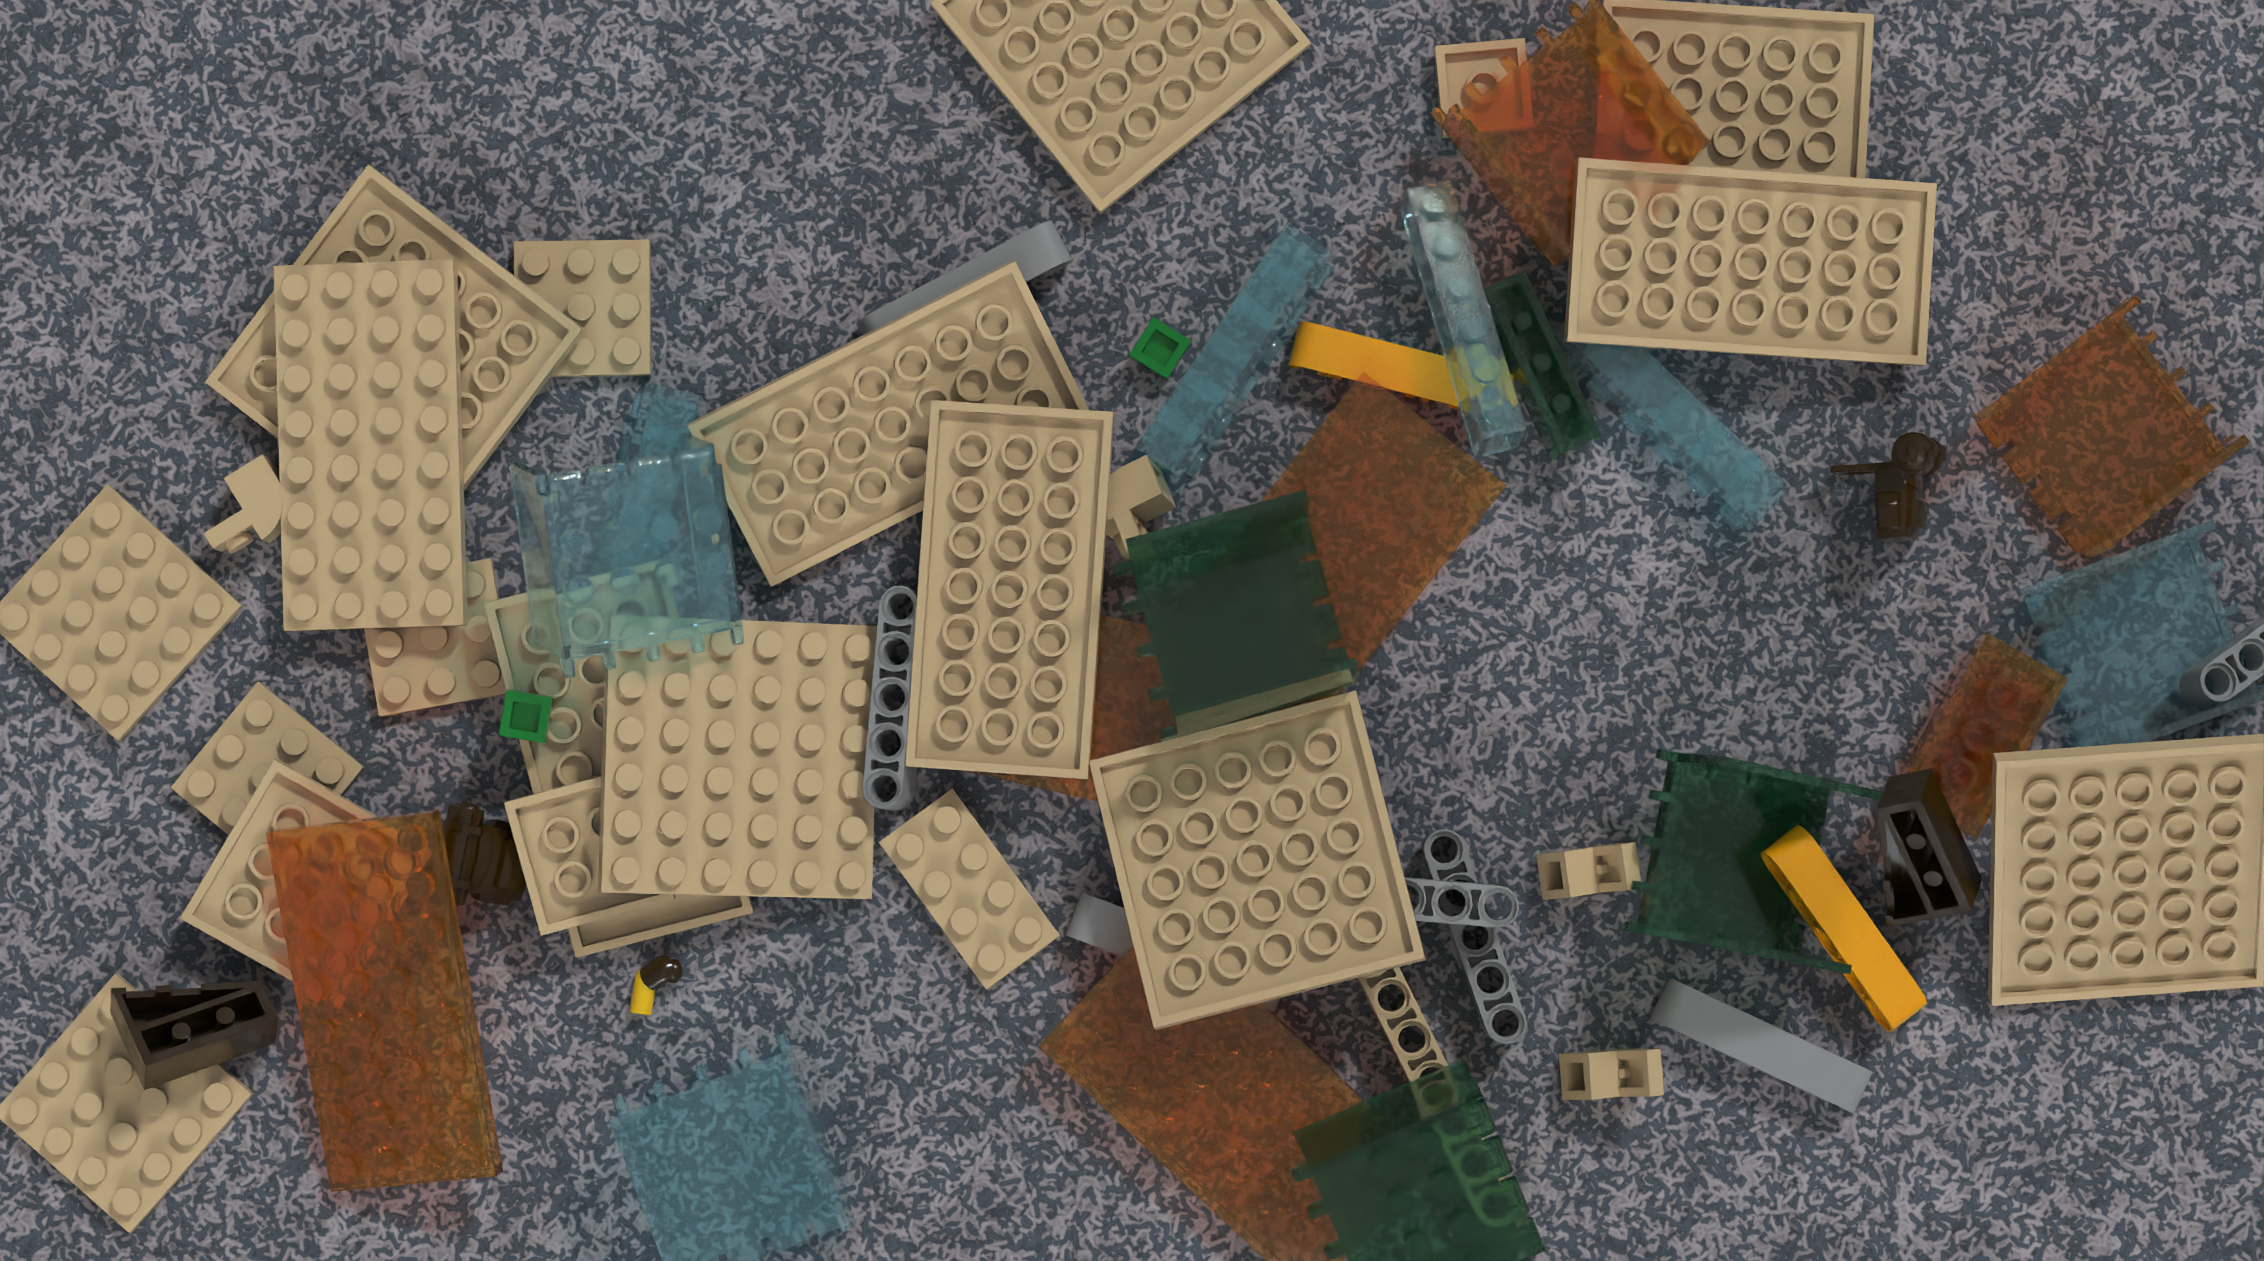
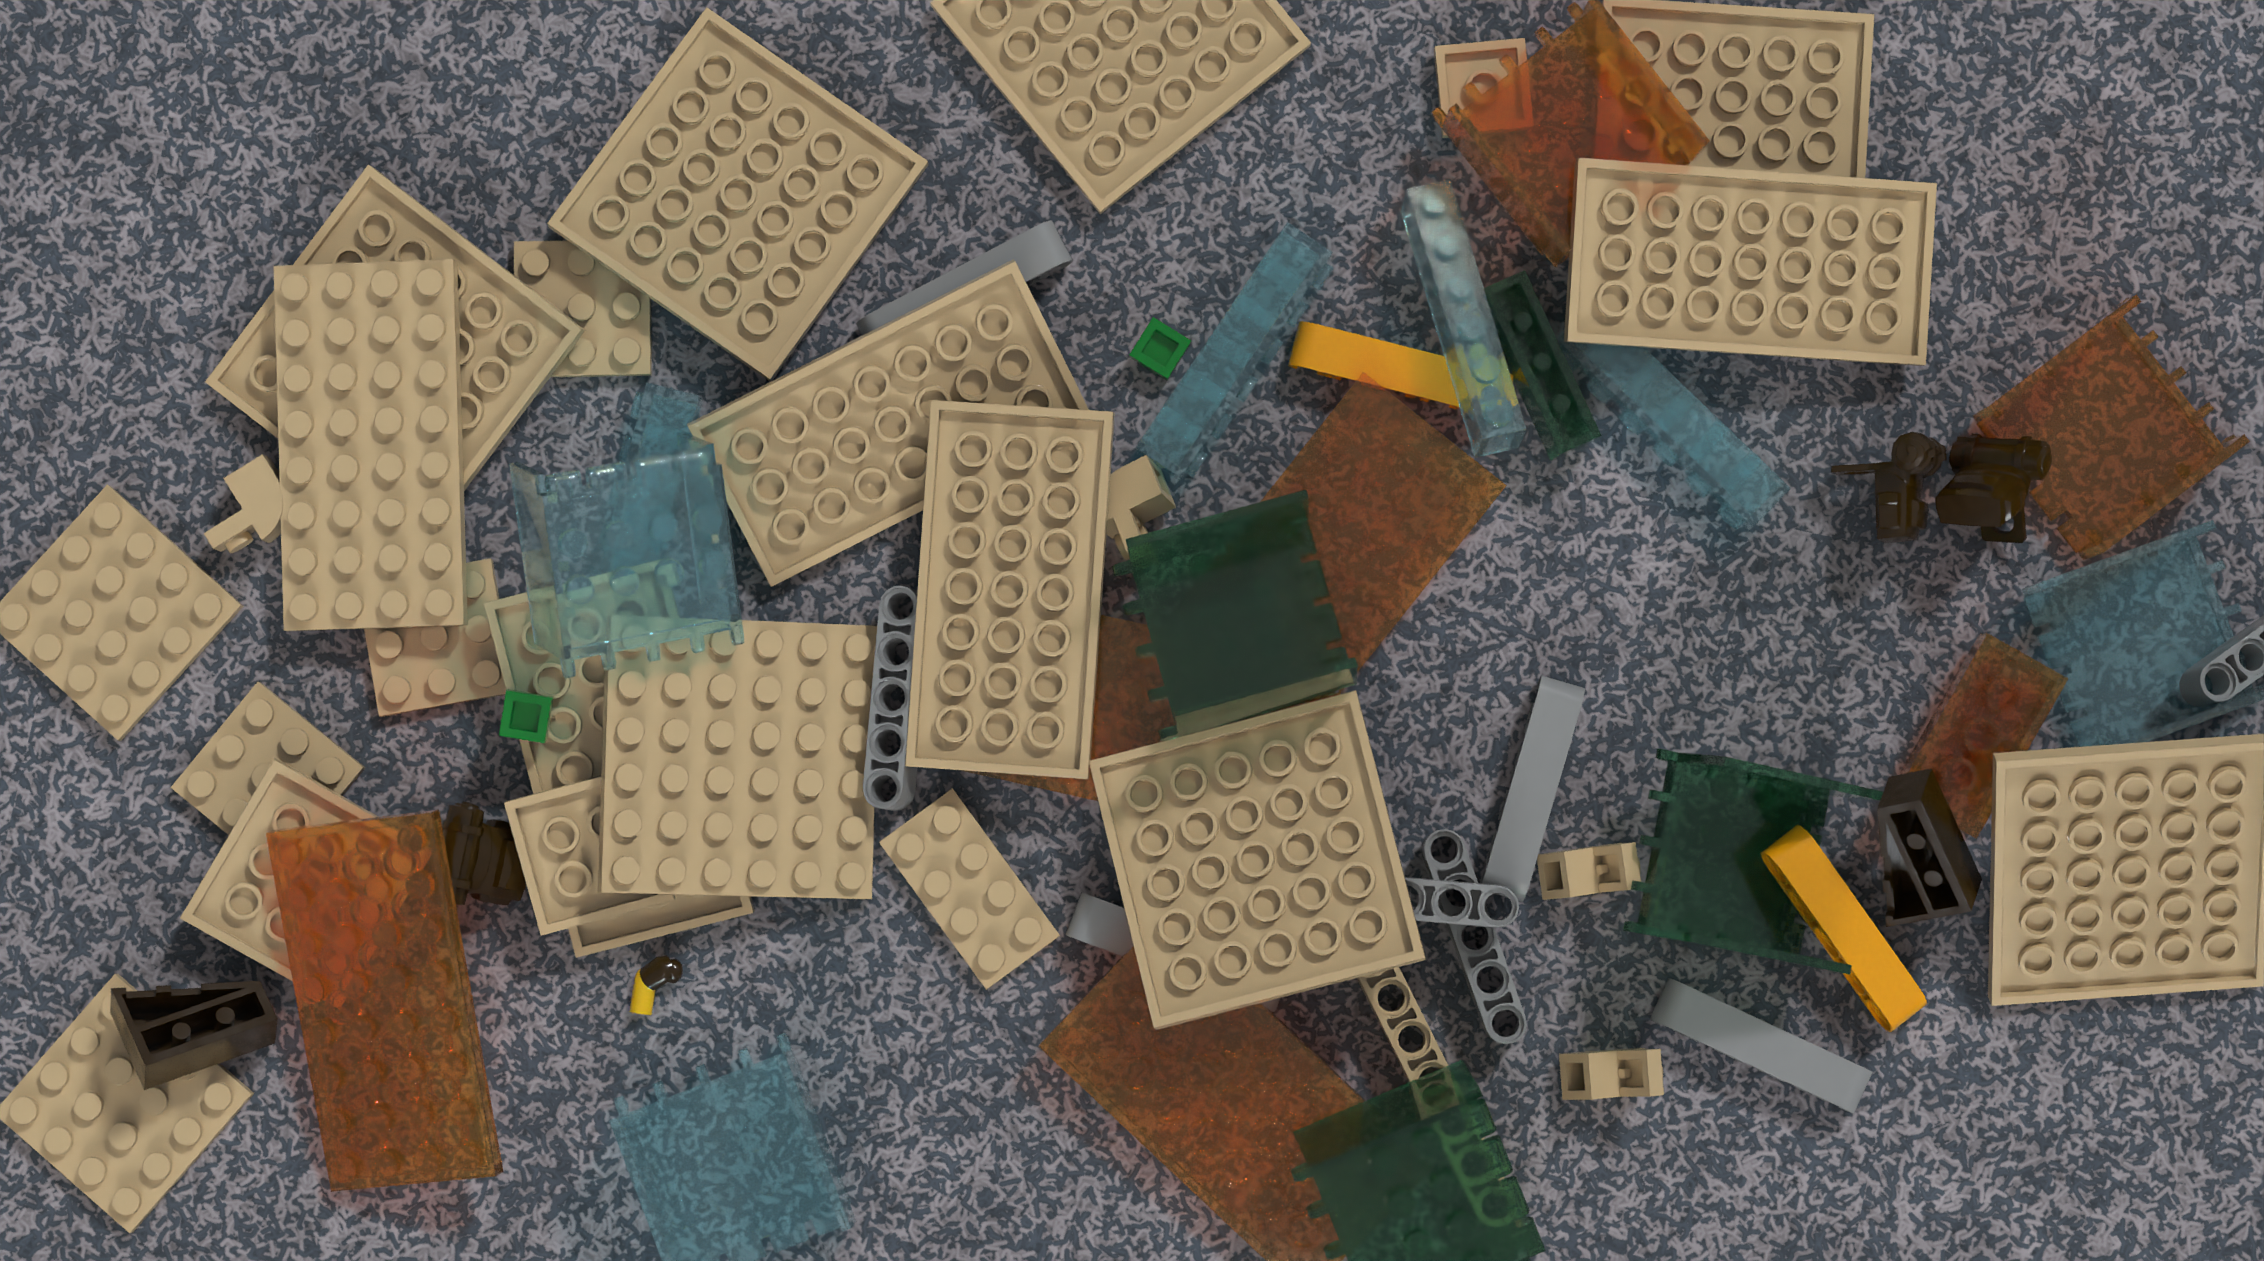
none -> tan plate [547,7,928,382]
none -> light grey beam [1480,675,1585,902]
none -> dark brown piece [1935,433,2052,543]

